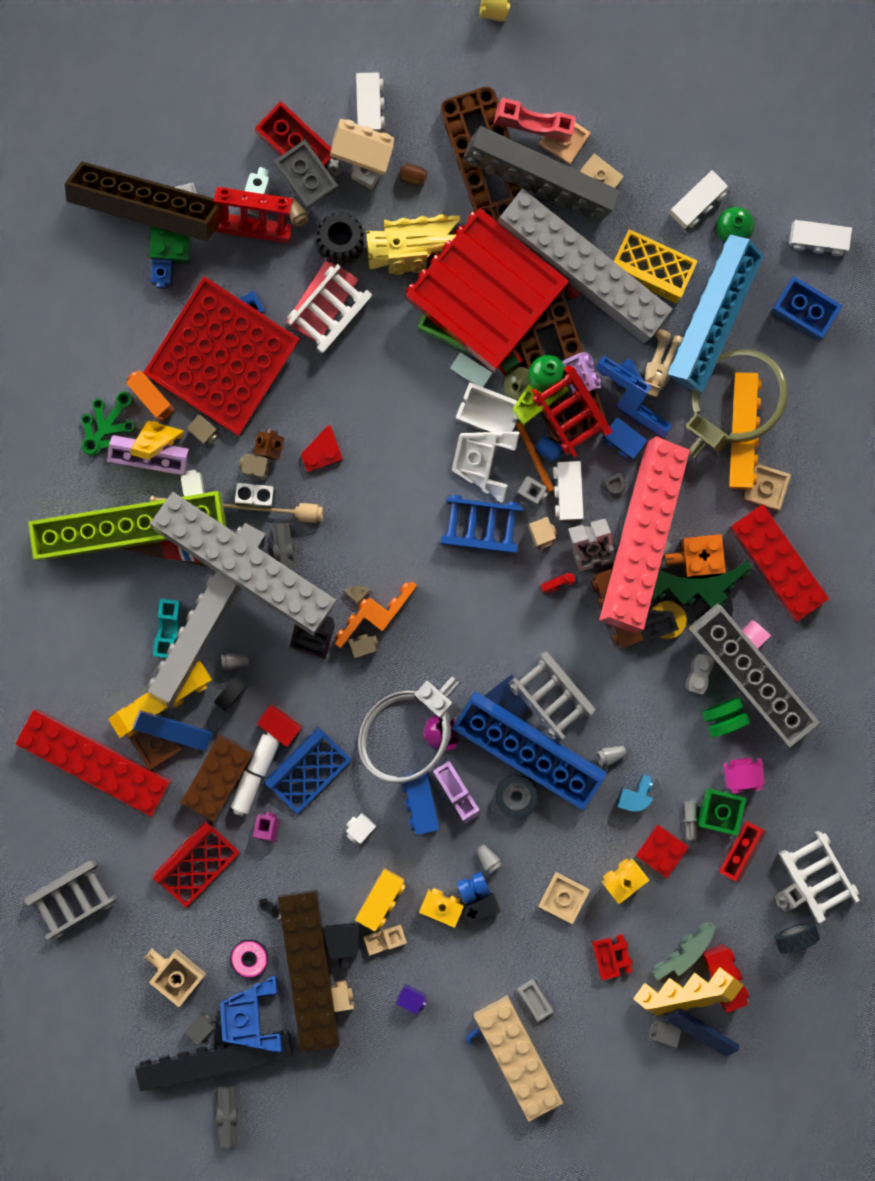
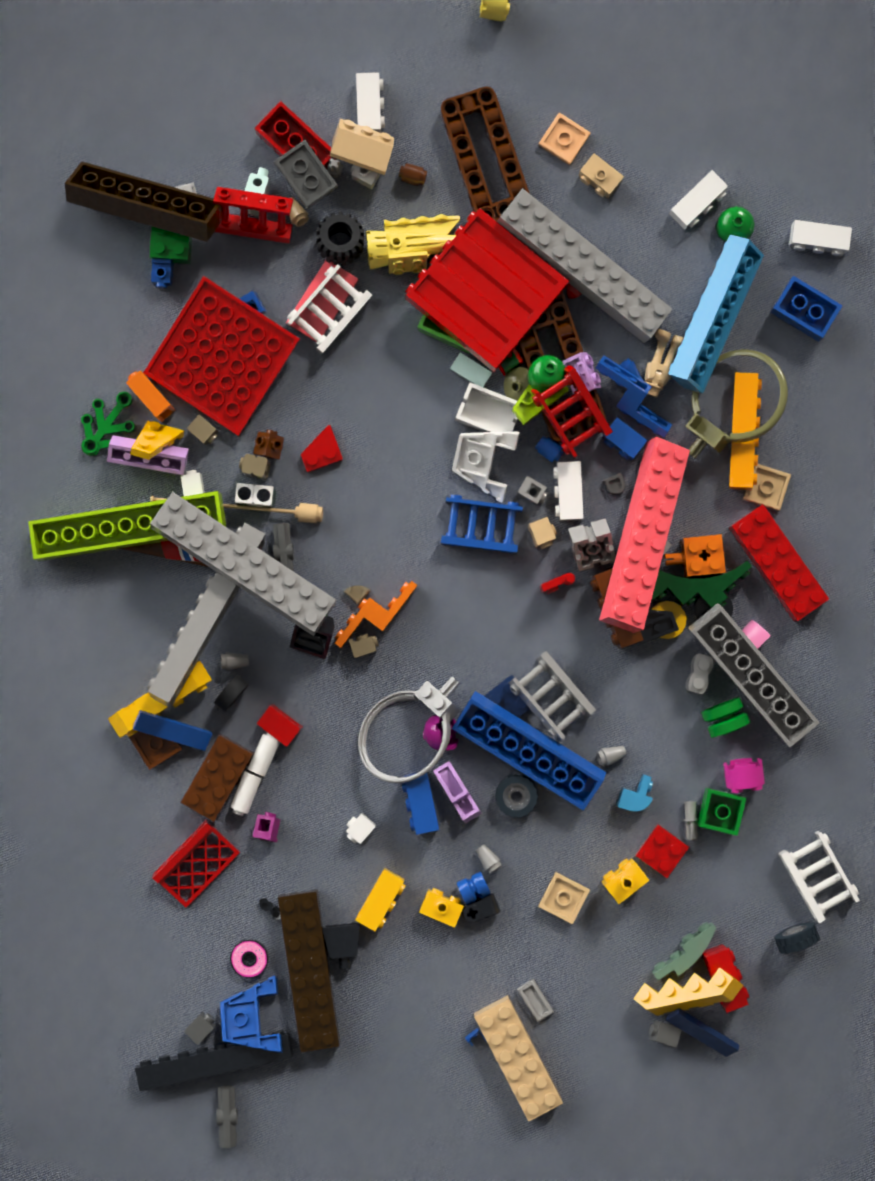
red brick [15,709,172,817] -> none
light grey fence [24,858,117,940] -> none
tan brick [144,948,206,1007] -> none
teal arch [153,599,182,658] -> none
blue fence [264,726,352,814] -> none
tan brick [331,981,355,1012] -> none
tan slope [362,924,407,956] -> none
dark purple brick [396,984,427,1015] -> none
dark grey brick [463,126,620,223] -> none
coral arch [494,98,576,142] -> none
orange bar [515,422,554,493] -> none
red plate [592,934,633,980] -> none
yellow fence [614,229,698,304] -> none
red brick [719,821,767,882] -> none
light grey brick [774,883,807,912] -> none

